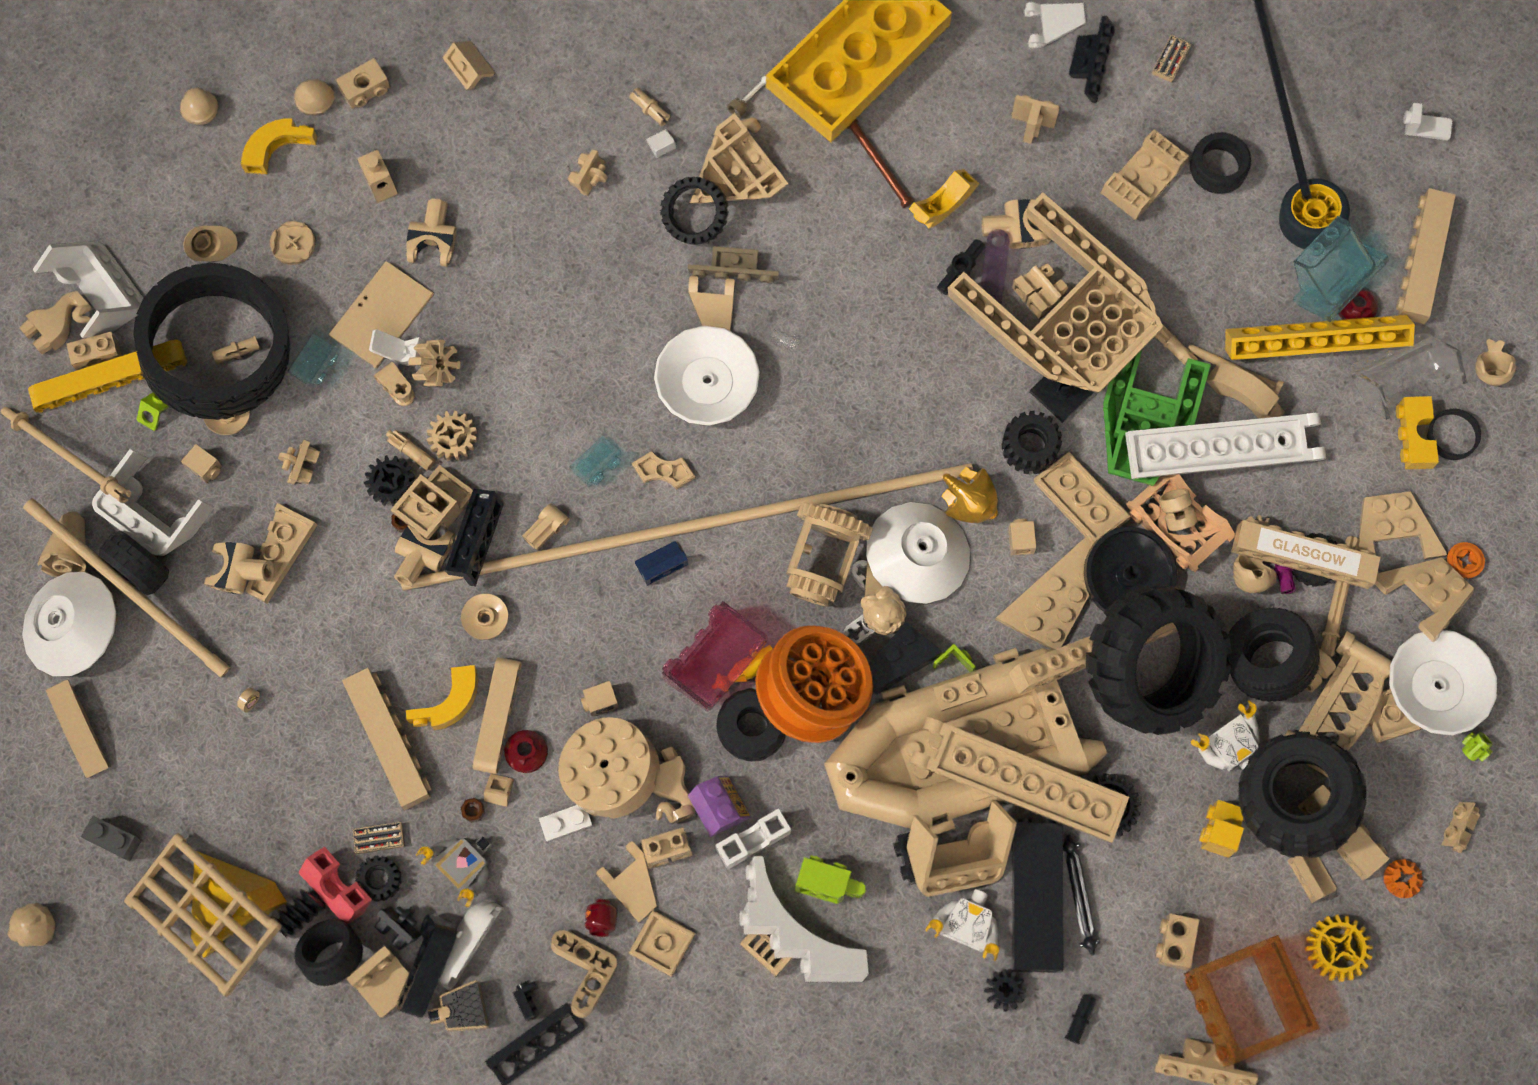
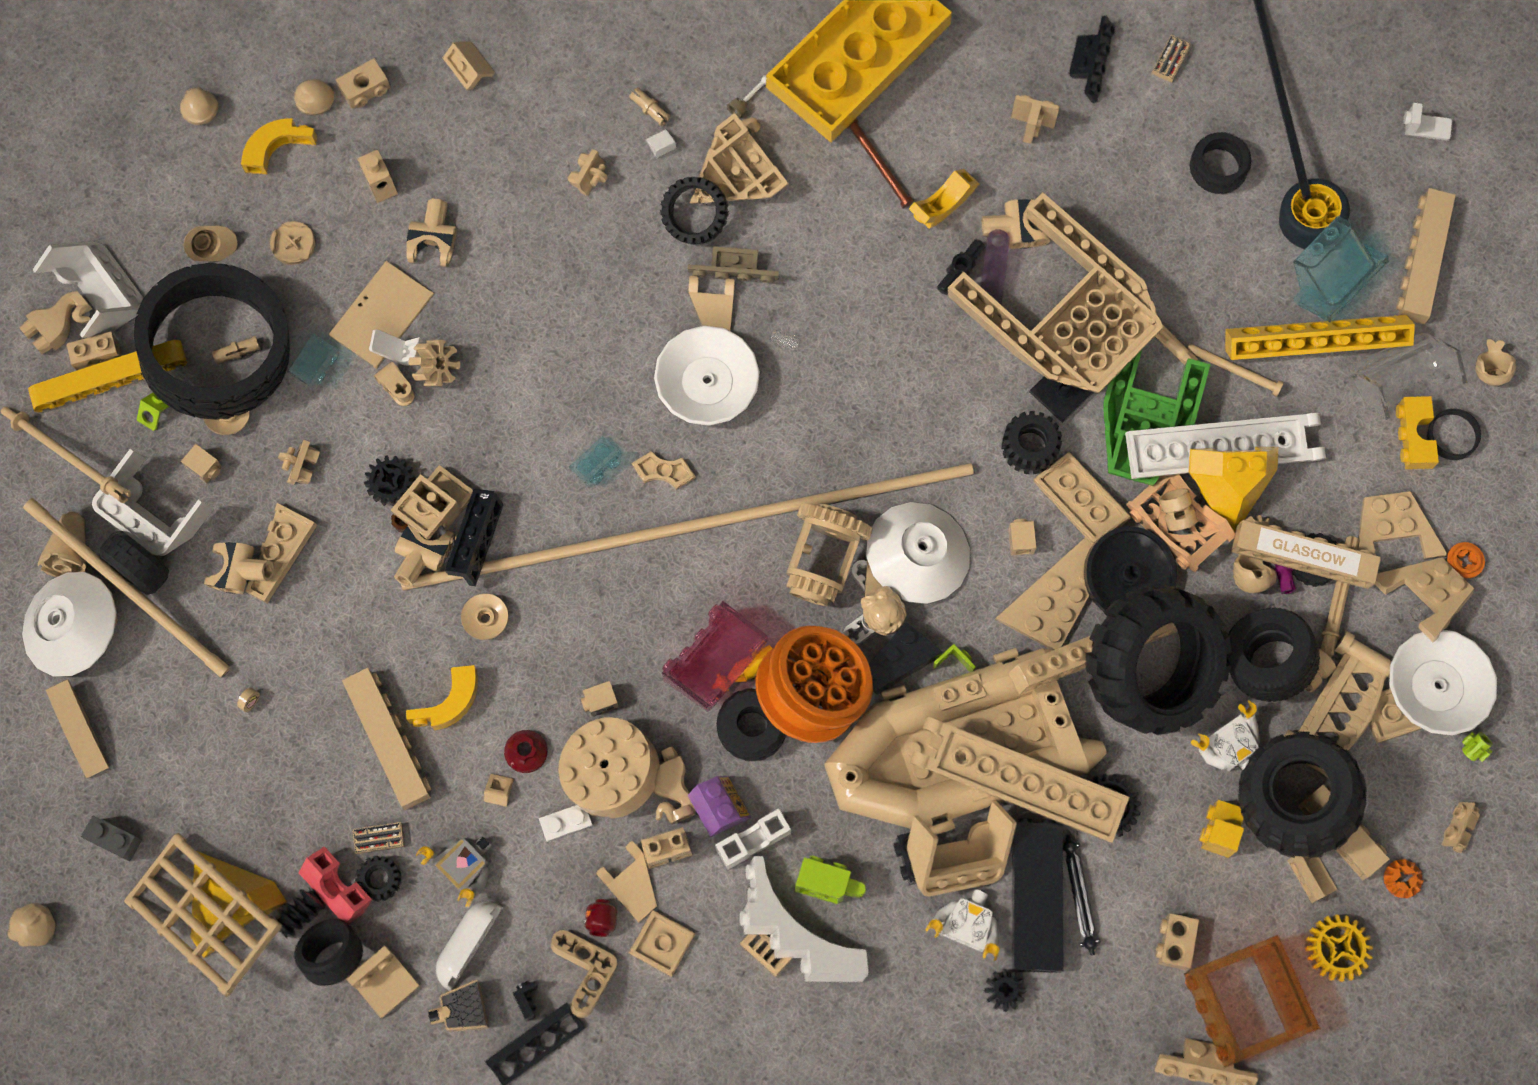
black hips [374,906,421,950] -> none
tan piece [386,430,435,470] -> none
black beam [397,914,457,1018] -> none
tan gear [427,411,477,461] -> none
reddish brown tile [460,798,485,823] -> none
tan beam [473,657,522,774] -> none
tan piece [522,503,570,551] -> none
dark blue panel [635,541,688,586] -> none
pearl gold piece [941,467,998,523] -> none
tan hips [1012,264,1068,319] -> none
white flag [1024,2,1086,48] -> none
black axle [1065,994,1096,1045] -> none
tan plate [1101,129,1189,220] -> none
tan arch [1206,362,1285,419] -> none
dark red piece [1336,286,1378,320] -> none
none -> yellow wedge [1189,446,1279,533]

